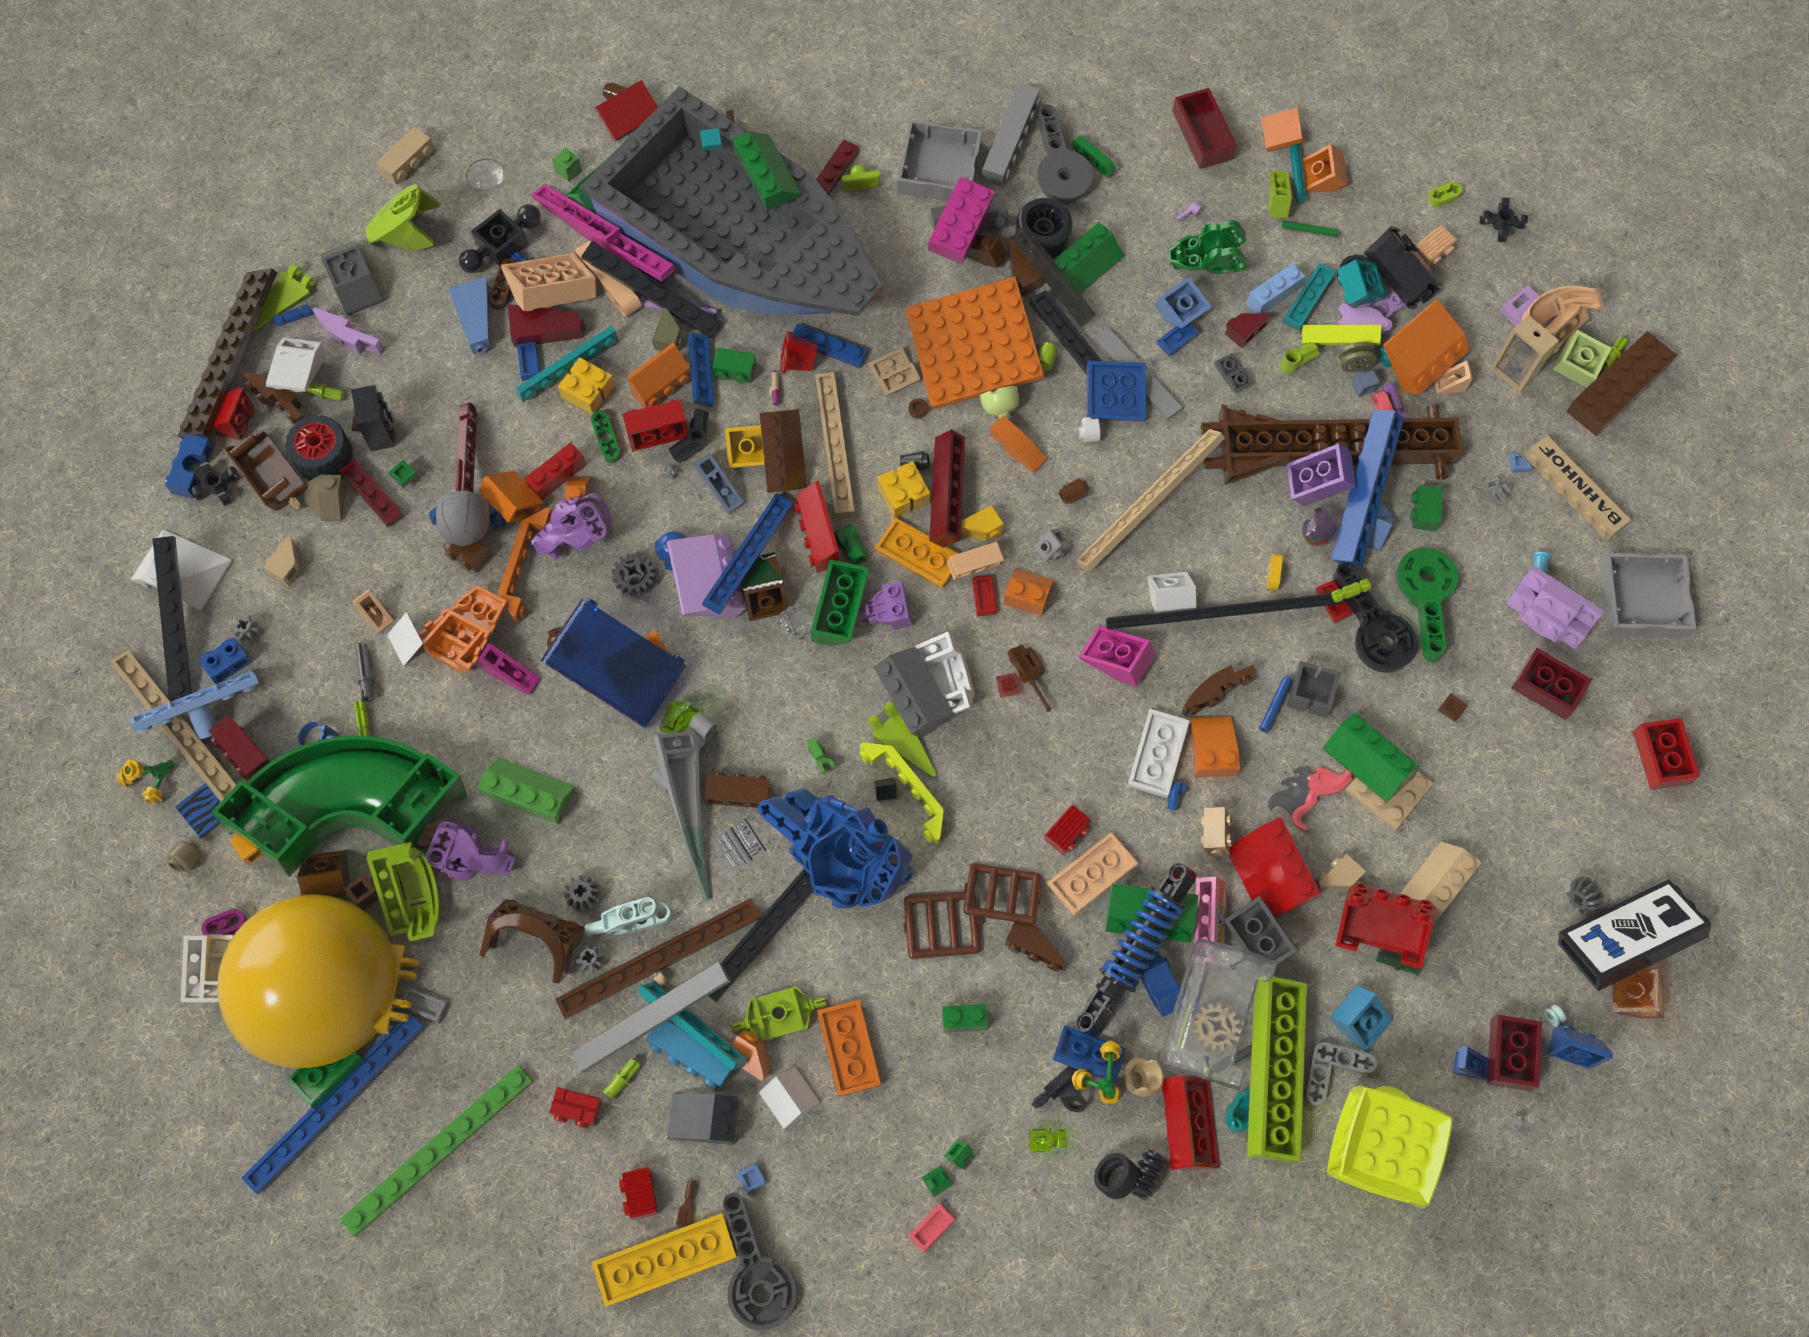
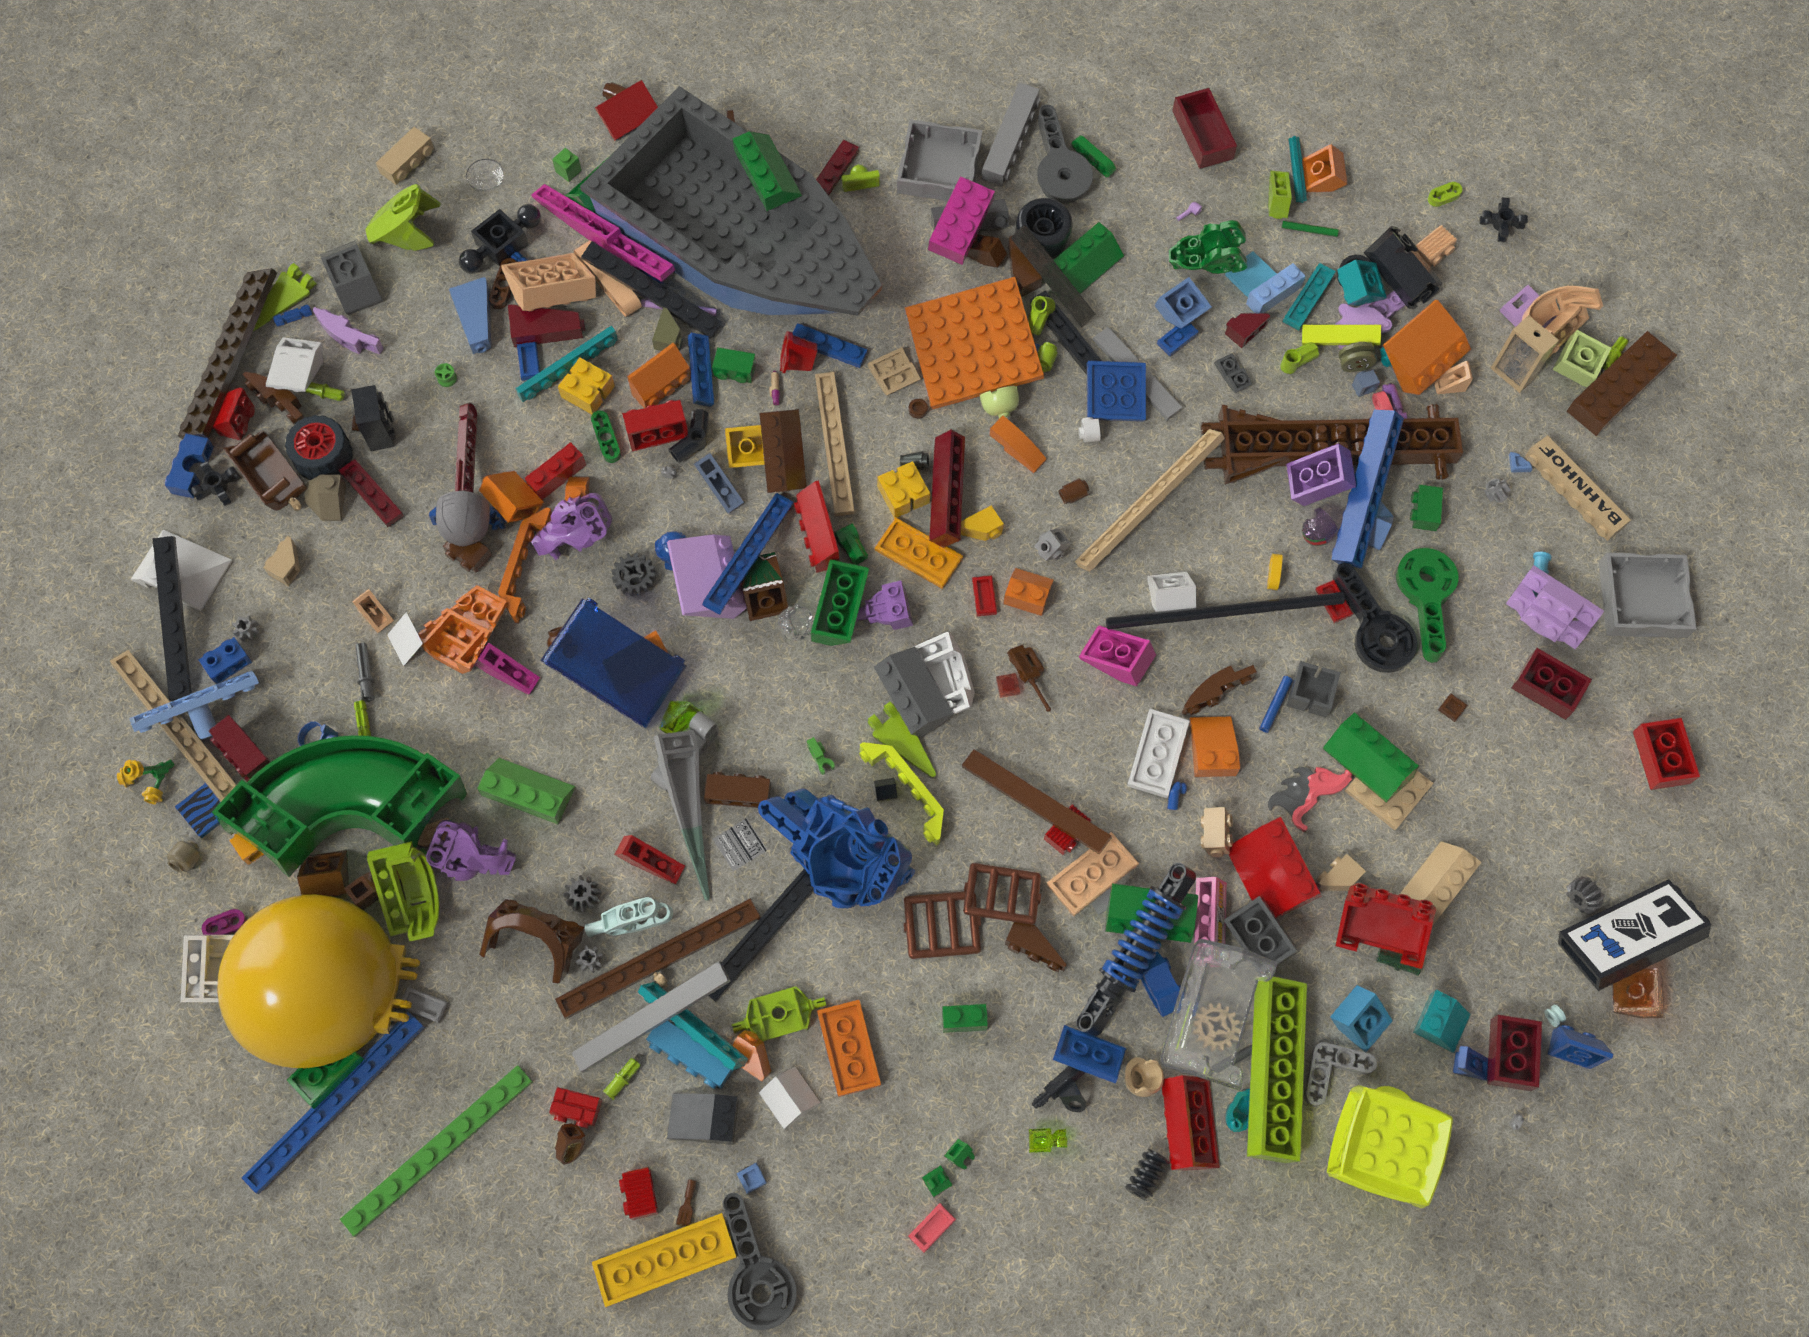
green tile [388,460,418,488] -> none
teal tile [700,128,722,151] -> none
light nougat piece [947,542,1004,580] -> none
yellow plant [1072,1041,1122,1104] -> none
black tyre [1094,1153,1139,1200] -> none
orange tile [1261,108,1304,152] -> none
lime axle [1331,579,1371,602] -> none
none -> bright green wheel [435,363,457,387]
none -> reddish brown rock [555,1123,585,1165]
none -> red slope [614,835,685,884]
none -> reddish brown tile [962,749,1112,855]
none -> lime piece [1028,296,1055,335]
none -> medium azure tile [1225,251,1277,297]
none -> teal slope [1413,989,1471,1053]

